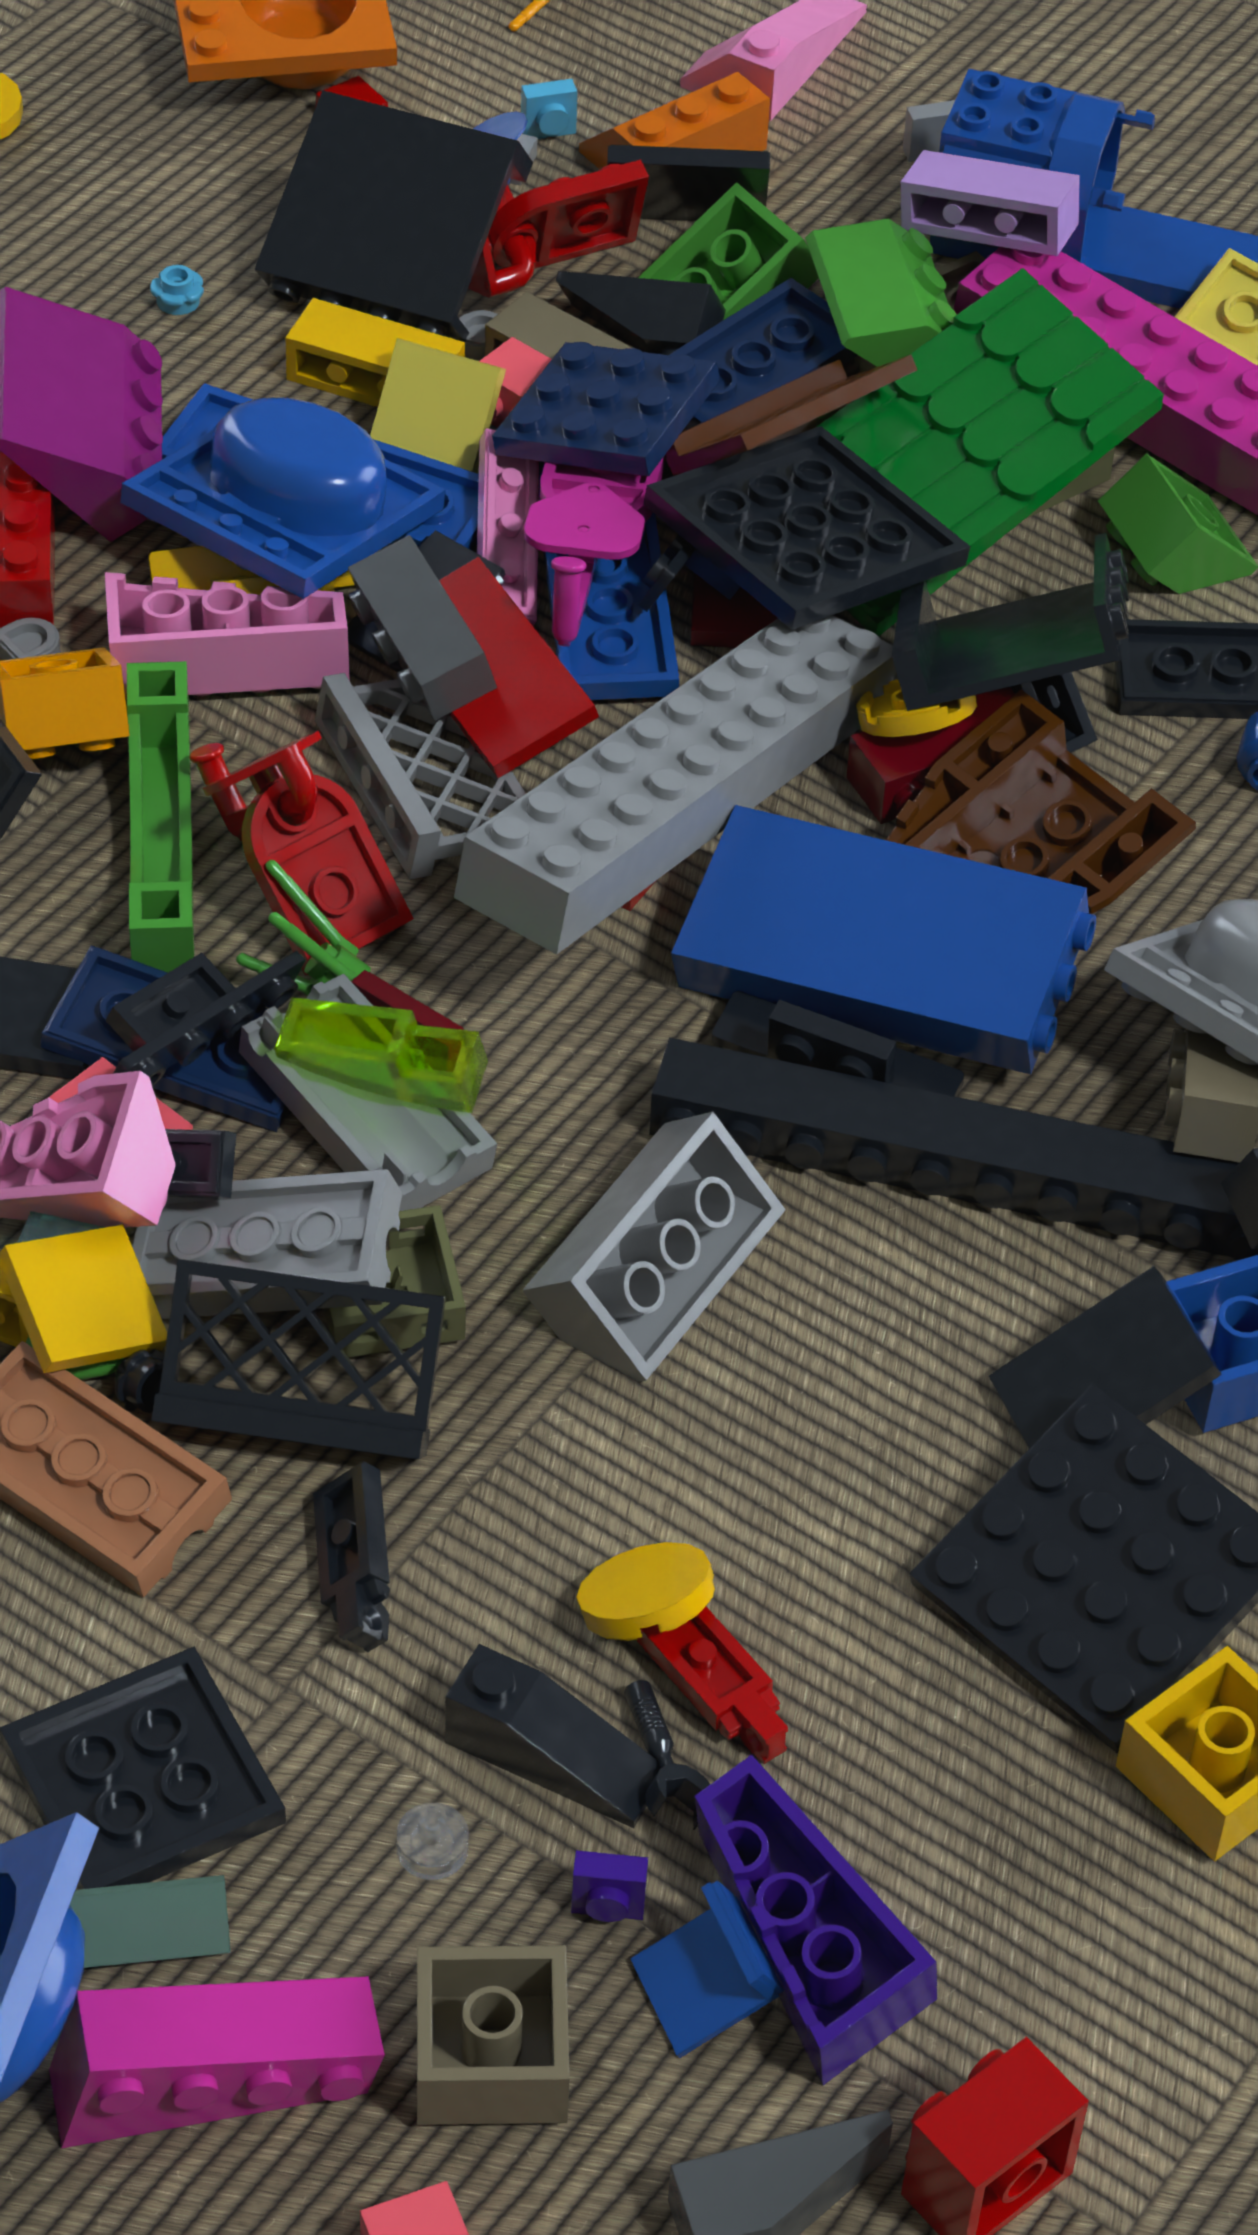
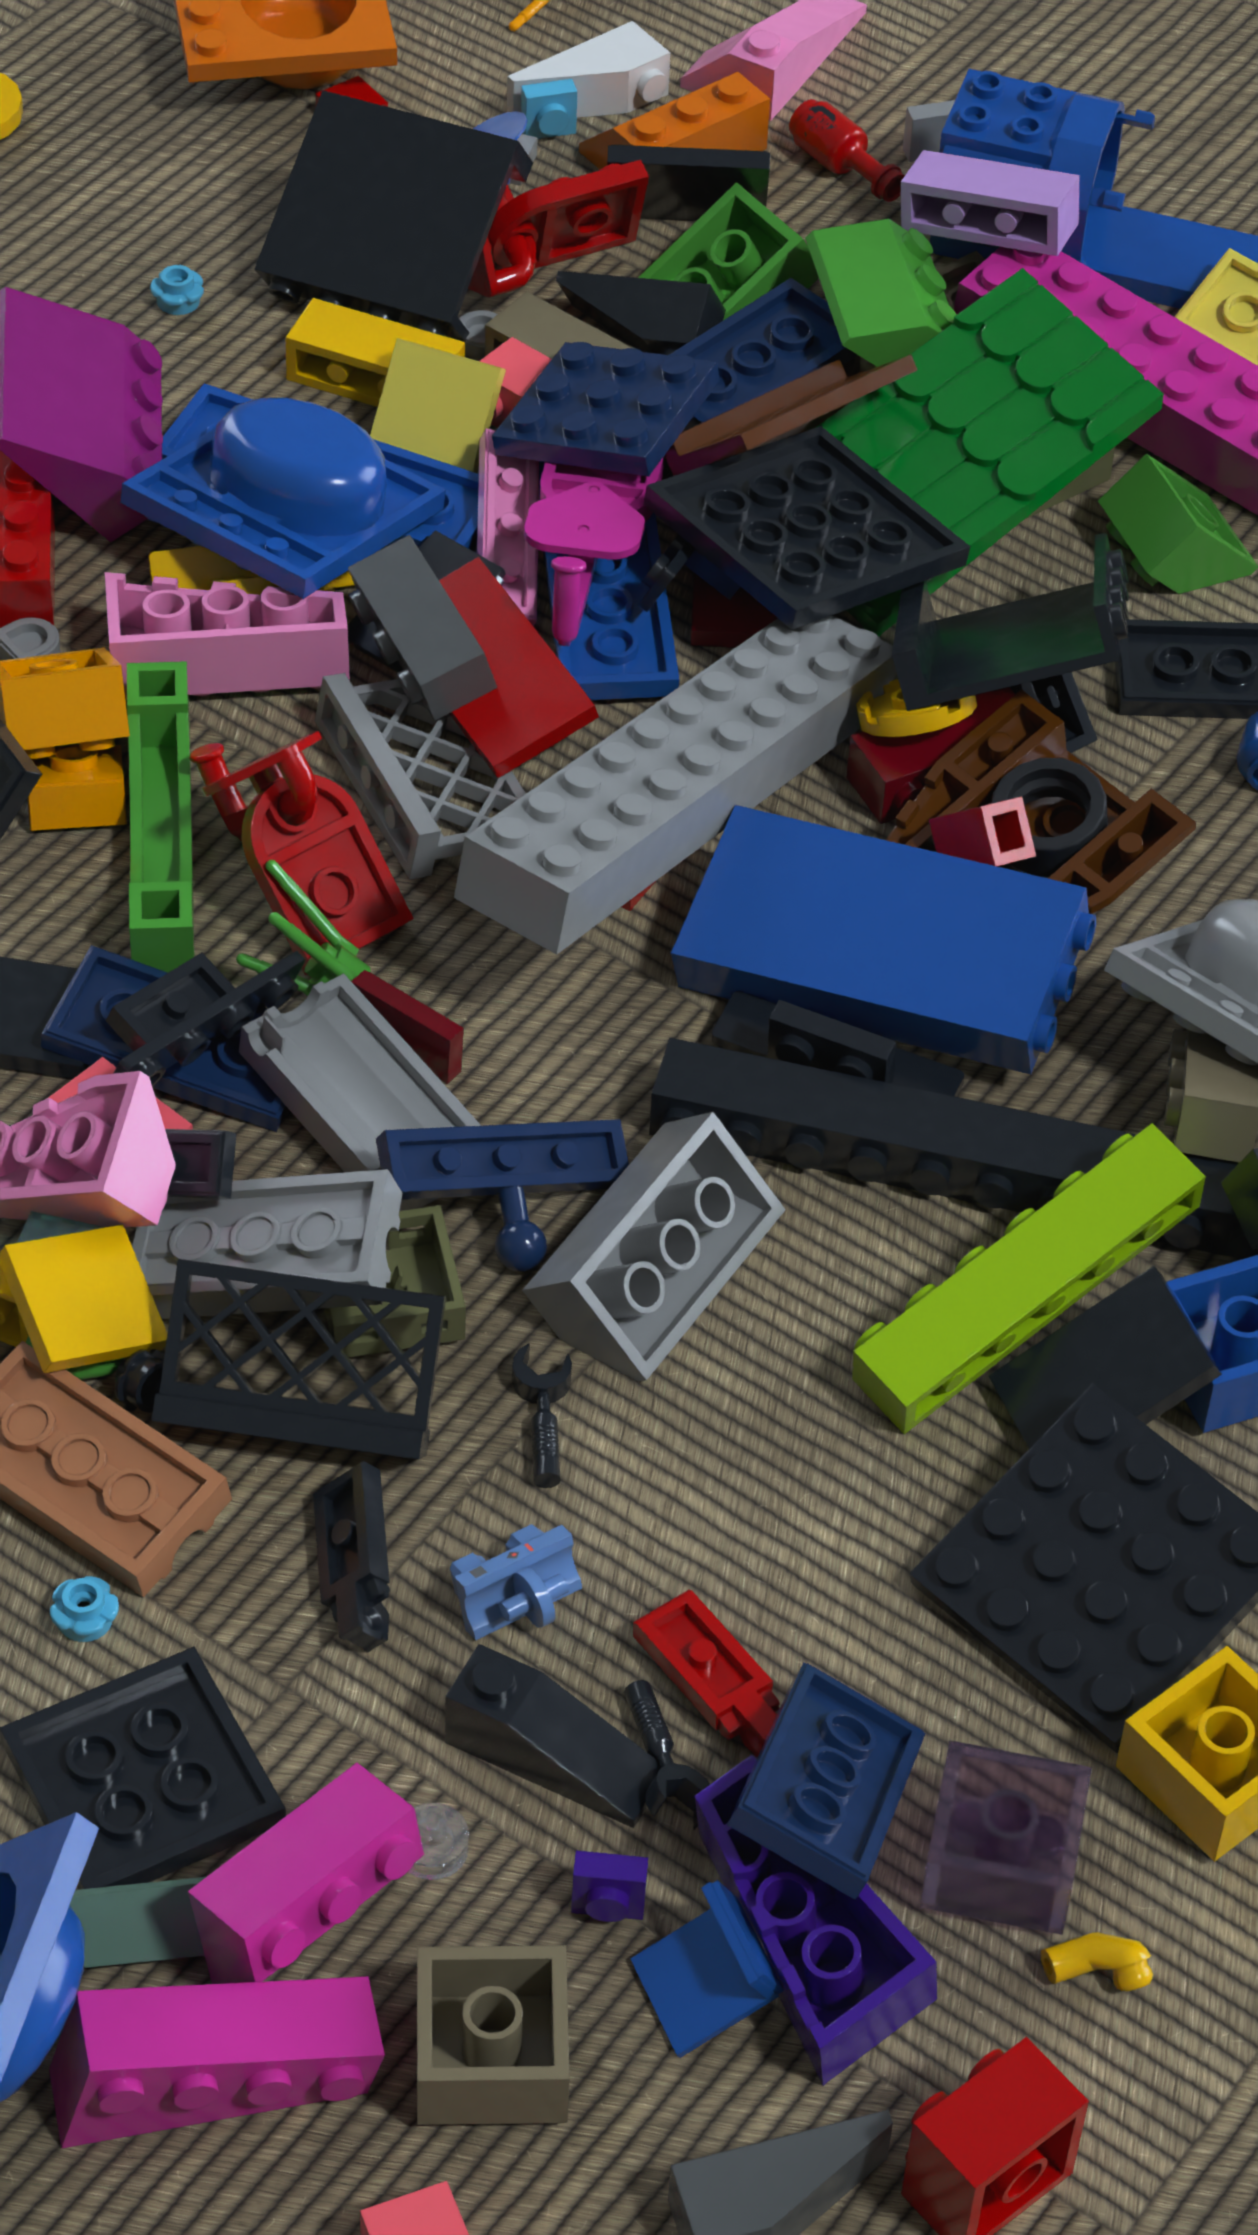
clear neon green slope [274,998,488,1113] -> none
yellow tile [576,1542,715,1641] -> none
none -> light orange piece [27,745,127,831]
none -> medium azure plate [50,1576,119,1642]
none -> dark pink slope [188,1762,424,1984]
none -> dark blue plate [376,1119,629,1272]
none -> medium blue hips [450,1524,582,1640]
none -> white slope [507,21,670,118]
none -> black piece [512,1343,572,1488]
none -> dark blue tile [727,1662,926,1900]
none -> red piece [789,99,905,202]
none -> lime brick [852,1123,1206,1435]
none -> clear purple brick [920,1740,1092,1935]
none -> red brick [929,796,1036,866]
none -> black tyre [992,758,1108,876]
none -> yellow arm [1041,1932,1153,1991]

